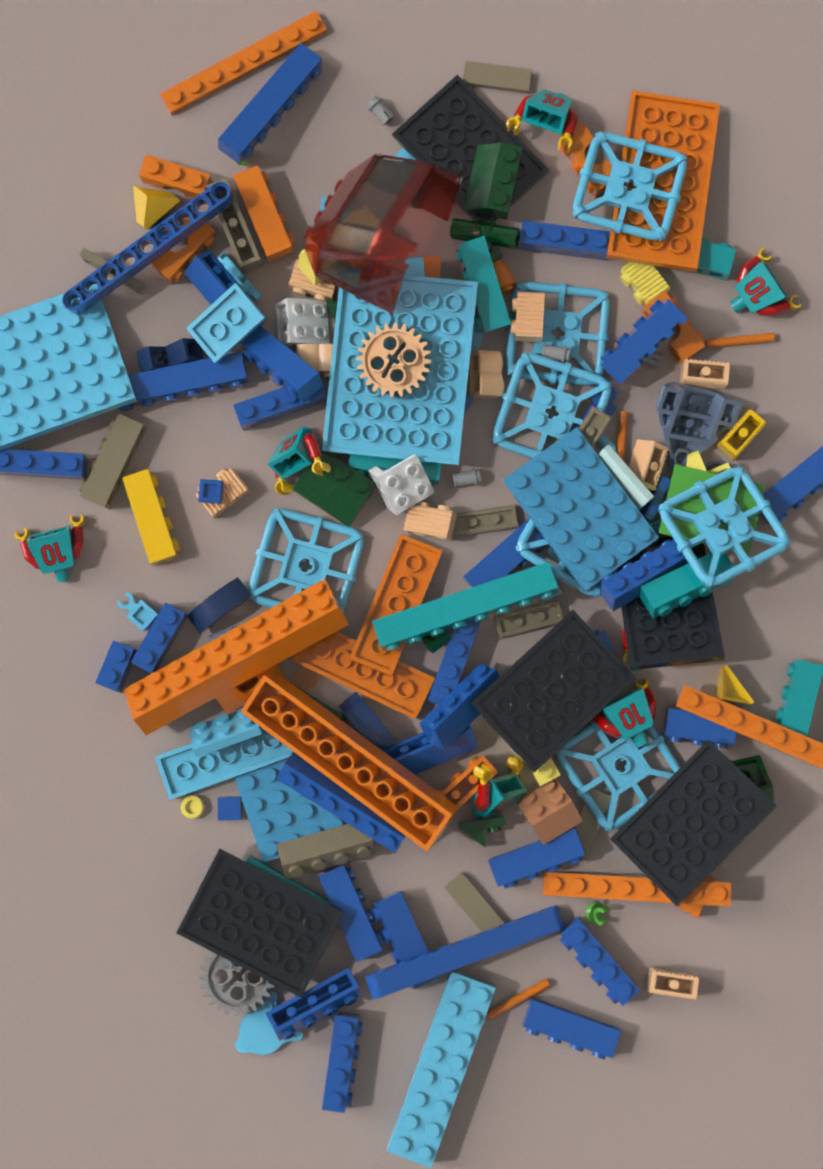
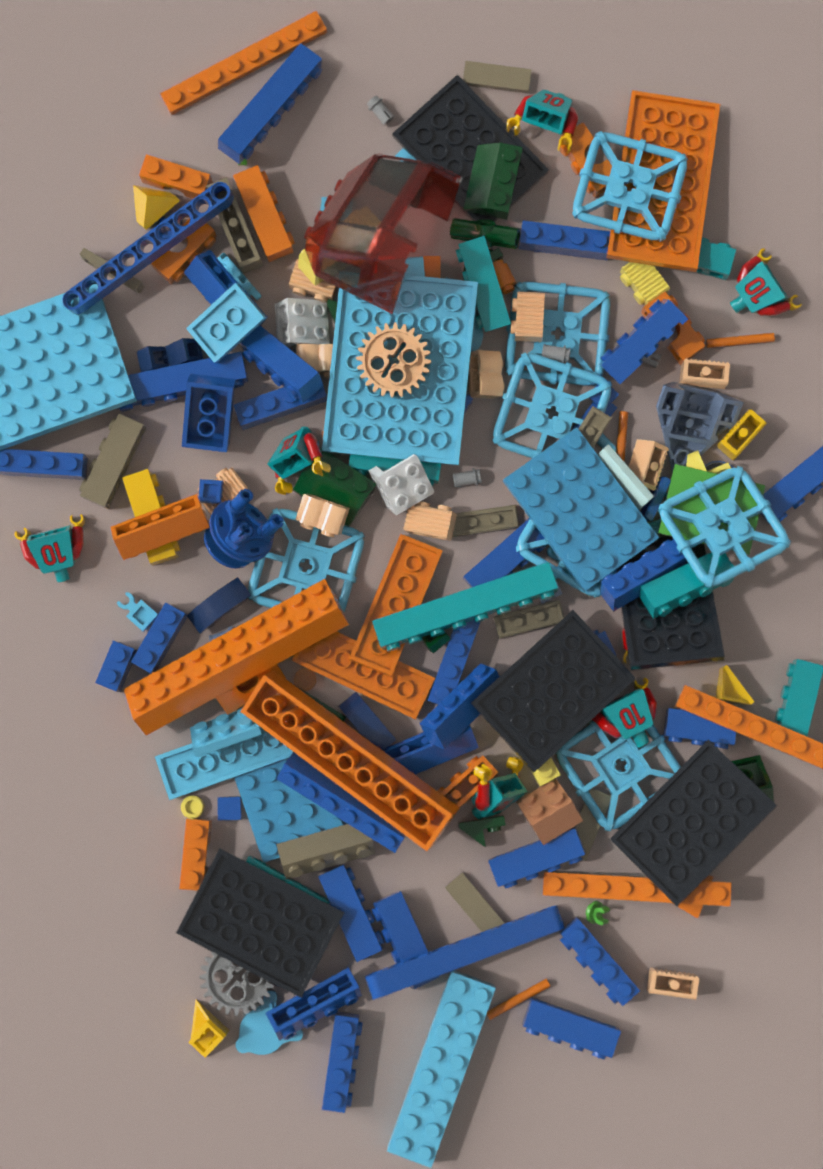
none -> orange brick [111,494,210,560]
none -> orange arch [179,818,212,891]
none -> blue brick [181,374,236,453]
none -> yellow slope [188,999,230,1058]
none -> blue piece [204,489,284,569]
none -> light nougat brick [295,493,350,538]

